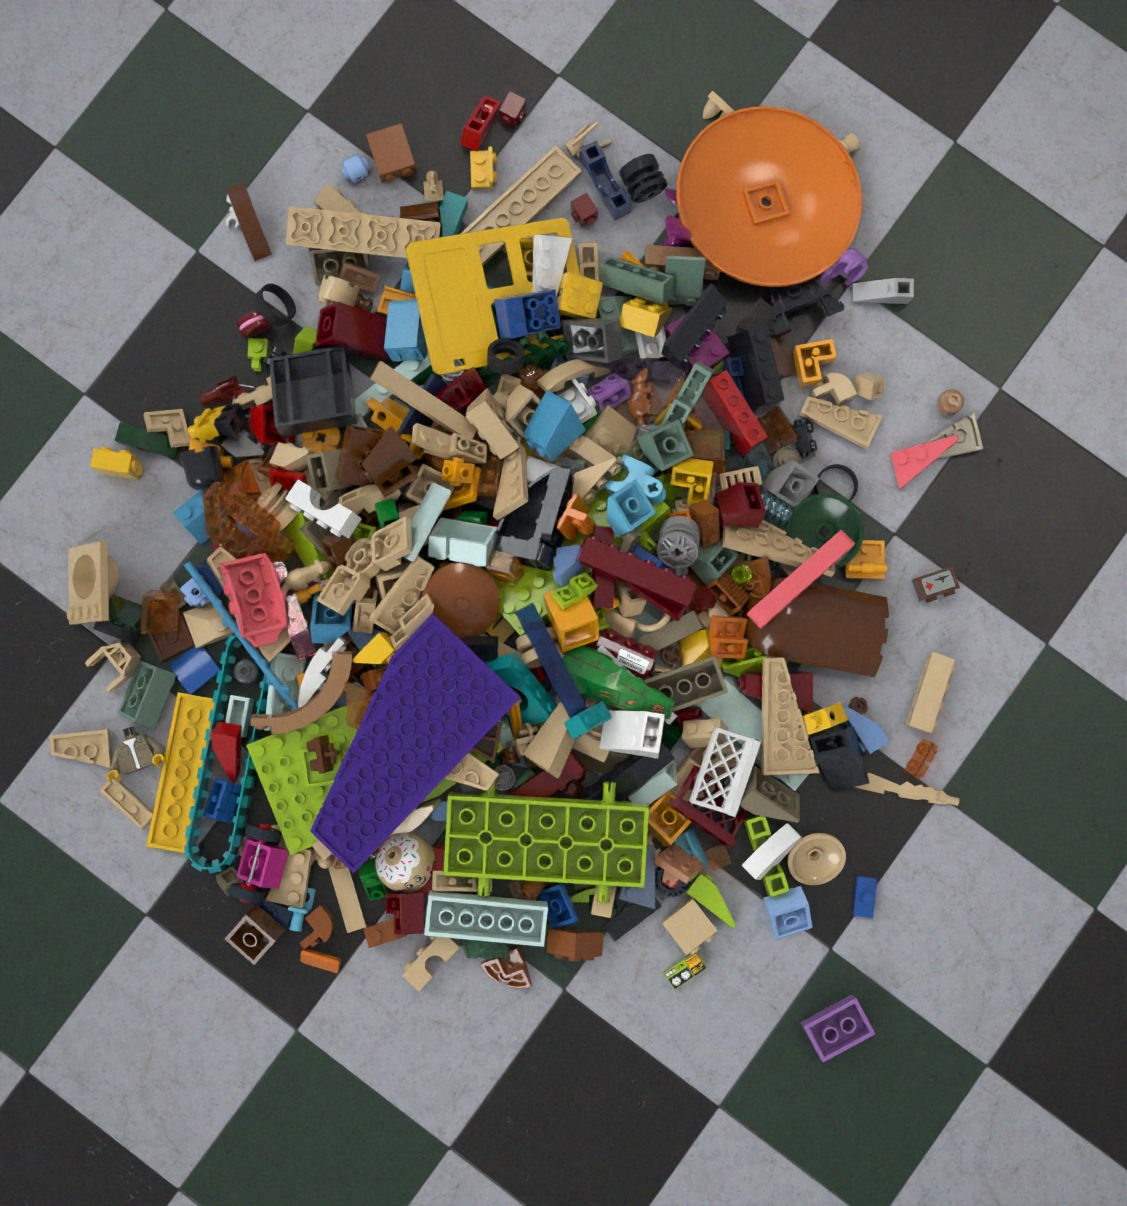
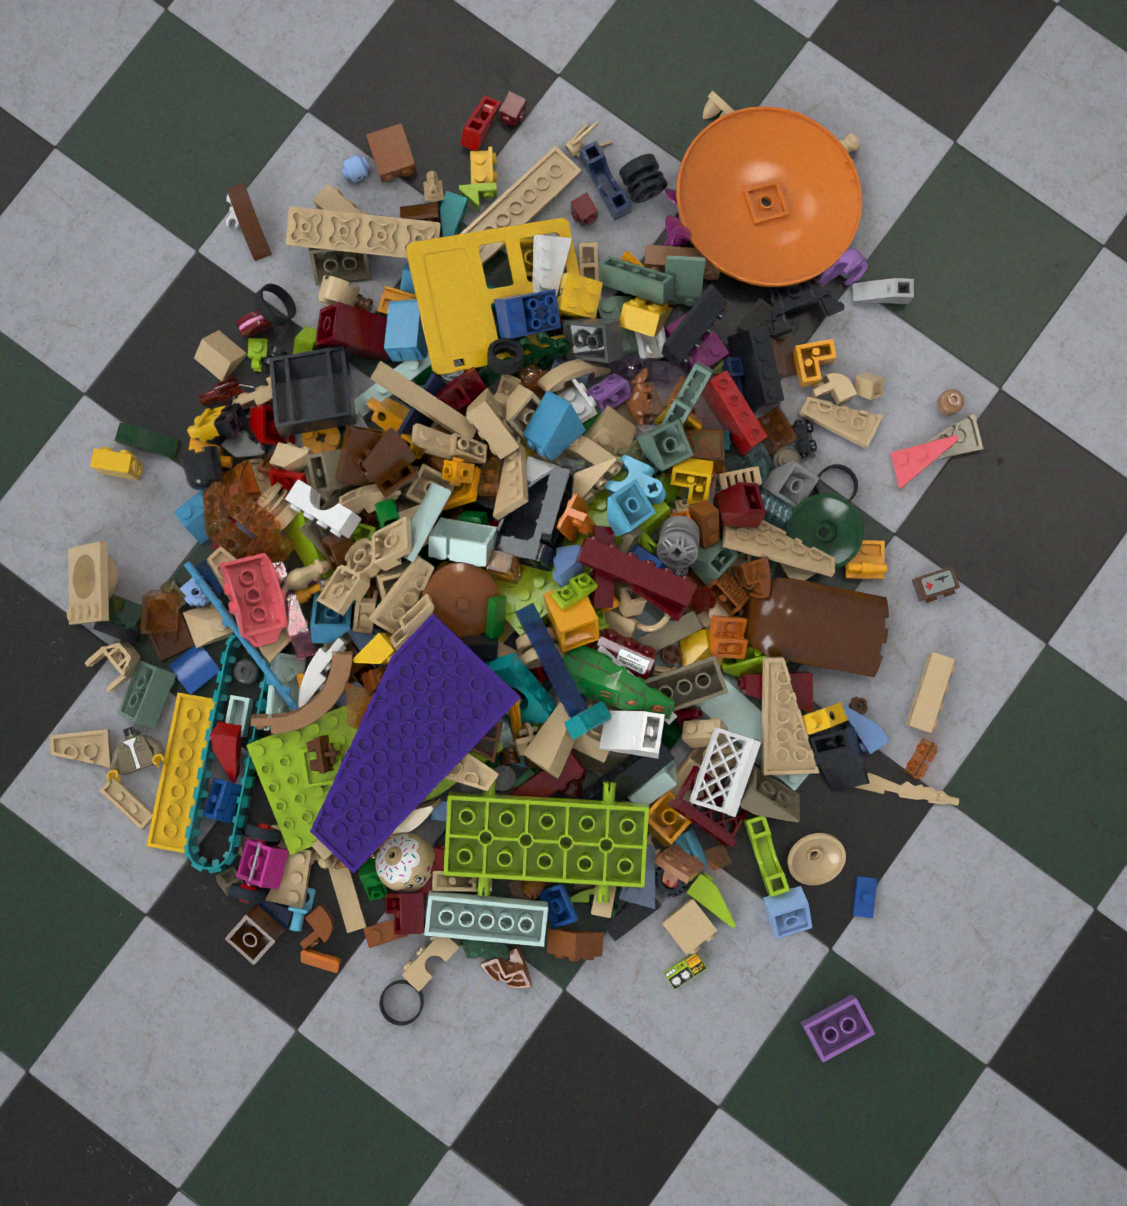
tan plate [144,409,190,448] -> none
medium nougat plate [339,261,380,293] -> none
clear neon green bush [732,565,752,584] -> none
white slope [742,823,802,880] -> none
coral beam [747,530,856,629] -> none
none -> tan slope [194,330,248,382]
none -> black tyre [379,980,424,1026]
none -> lime slope [459,182,498,212]
none -> green slope [485,596,507,639]

